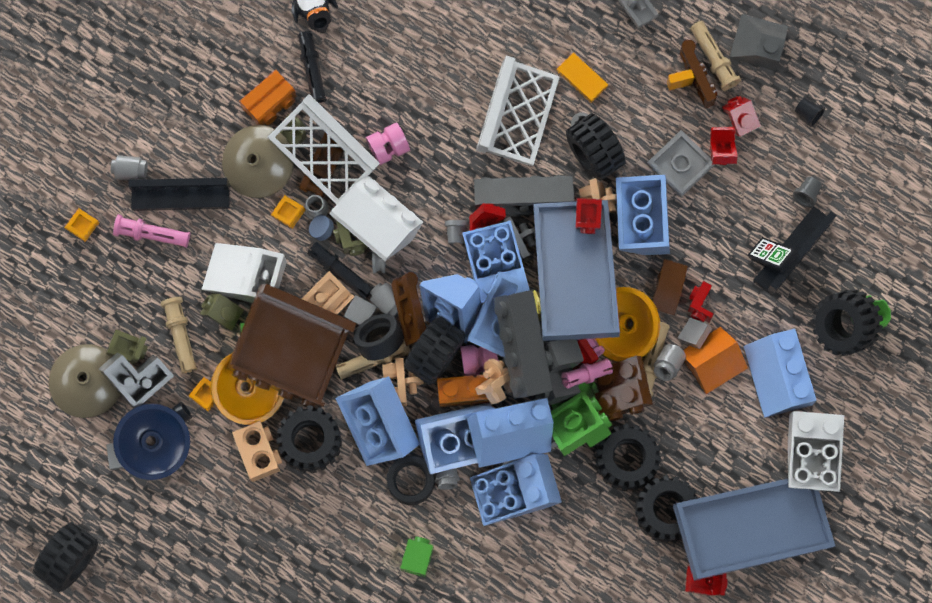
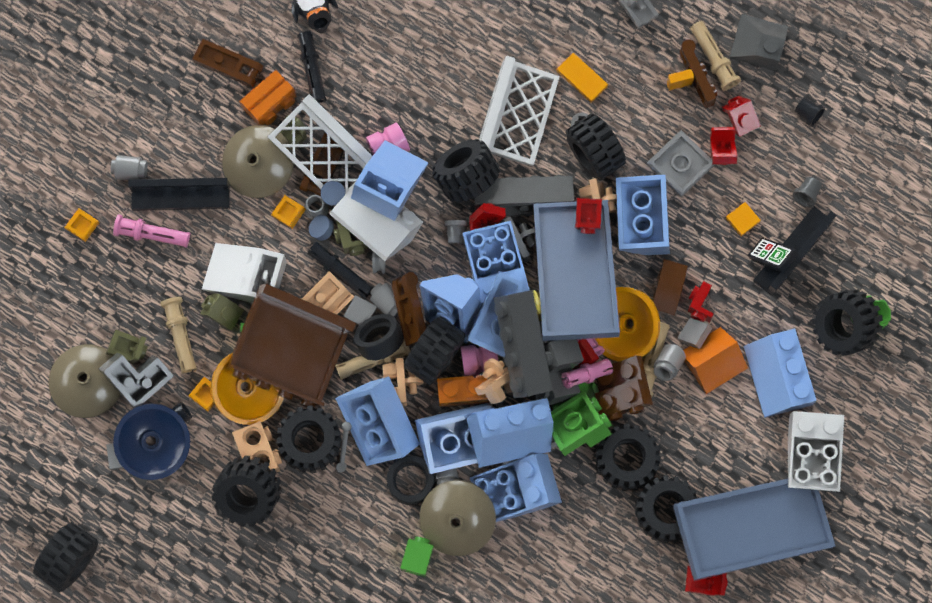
none -> reddish brown plate [192,38,264,89]
none -> black tyre [212,456,282,527]
none -> sand blue tile [321,181,345,206]
none -> light grey hinge [336,422,352,472]
none -> light blue slope [351,140,428,221]
none -> dark tan dish [419,480,496,556]
none -> black tyre [432,139,500,202]
none -> light orange tile [726,202,761,237]

